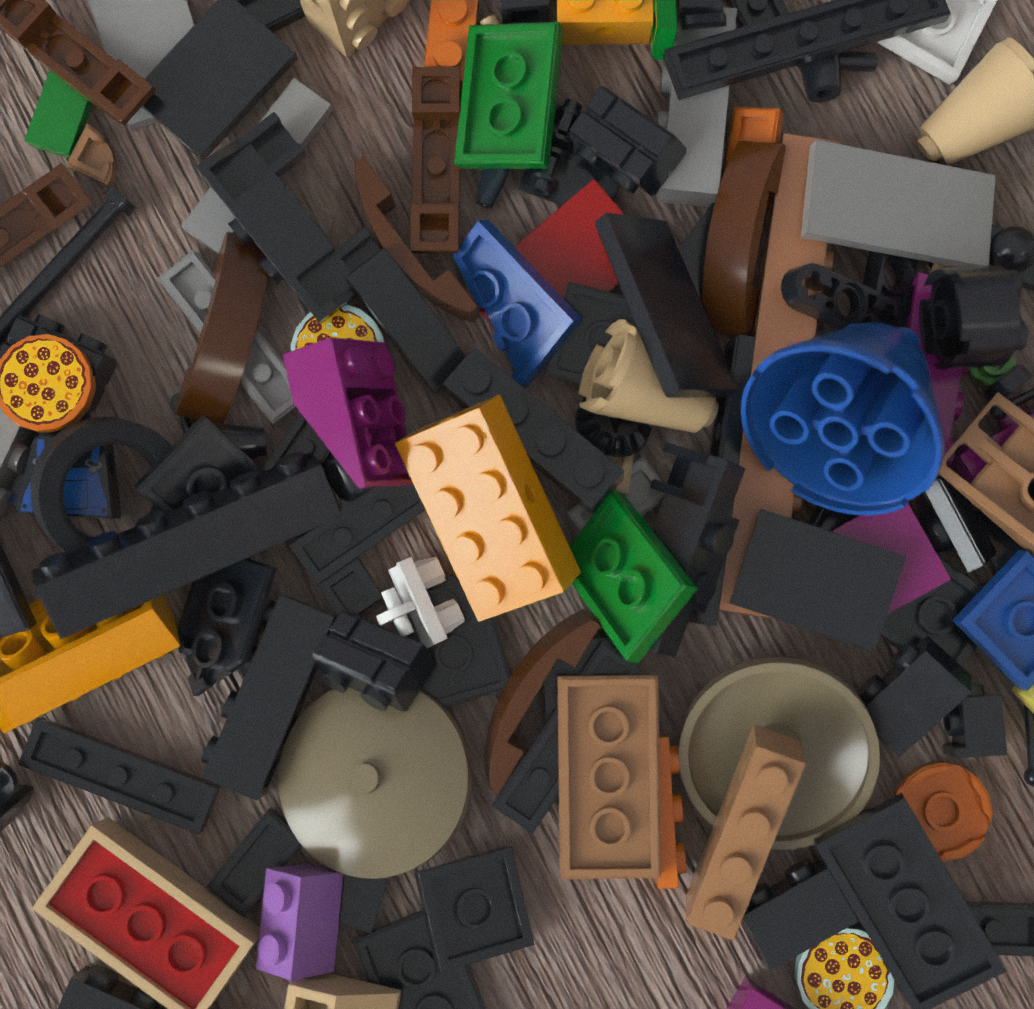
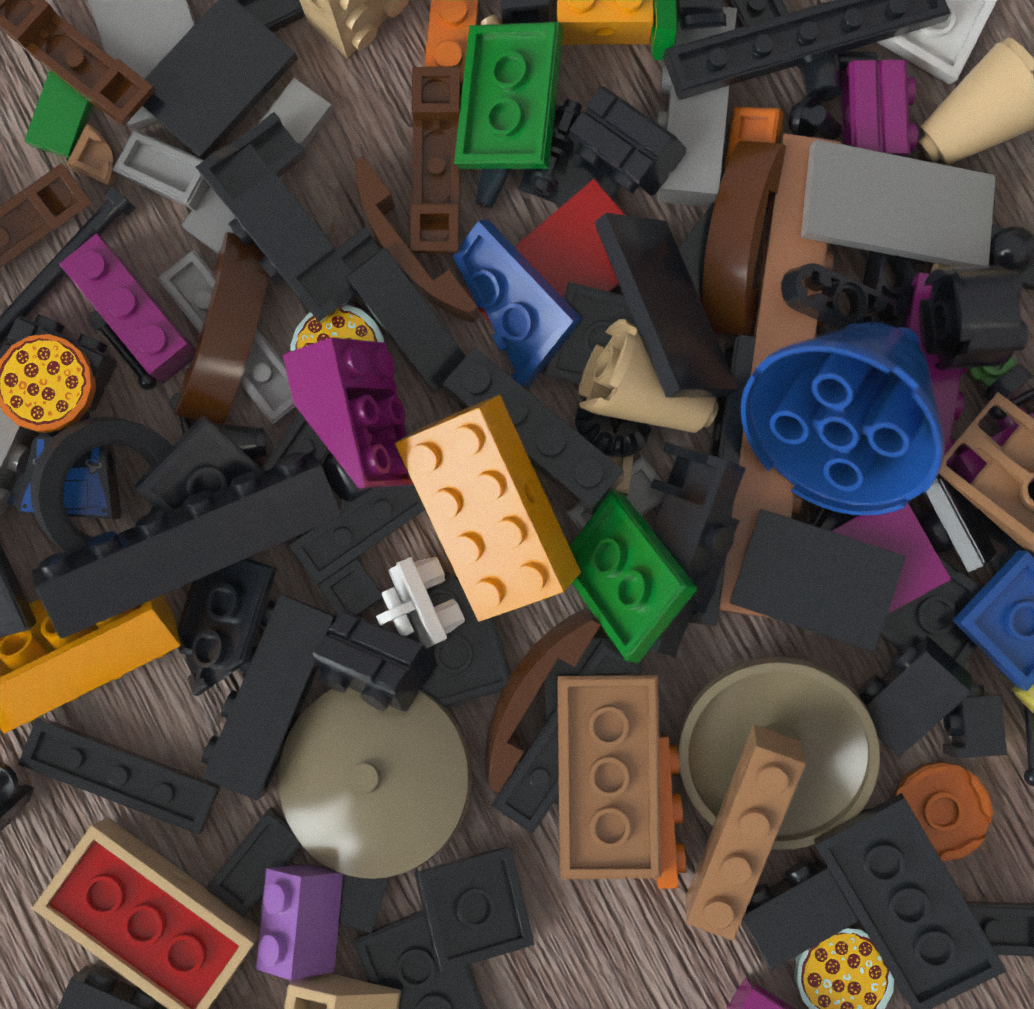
none -> magenta brick [59,233,196,384]
none -> black hinge [88,311,157,390]
none -> light grey tile [112,129,209,211]
none -> black plate [789,95,842,140]
none -> magenta brick [841,59,918,158]

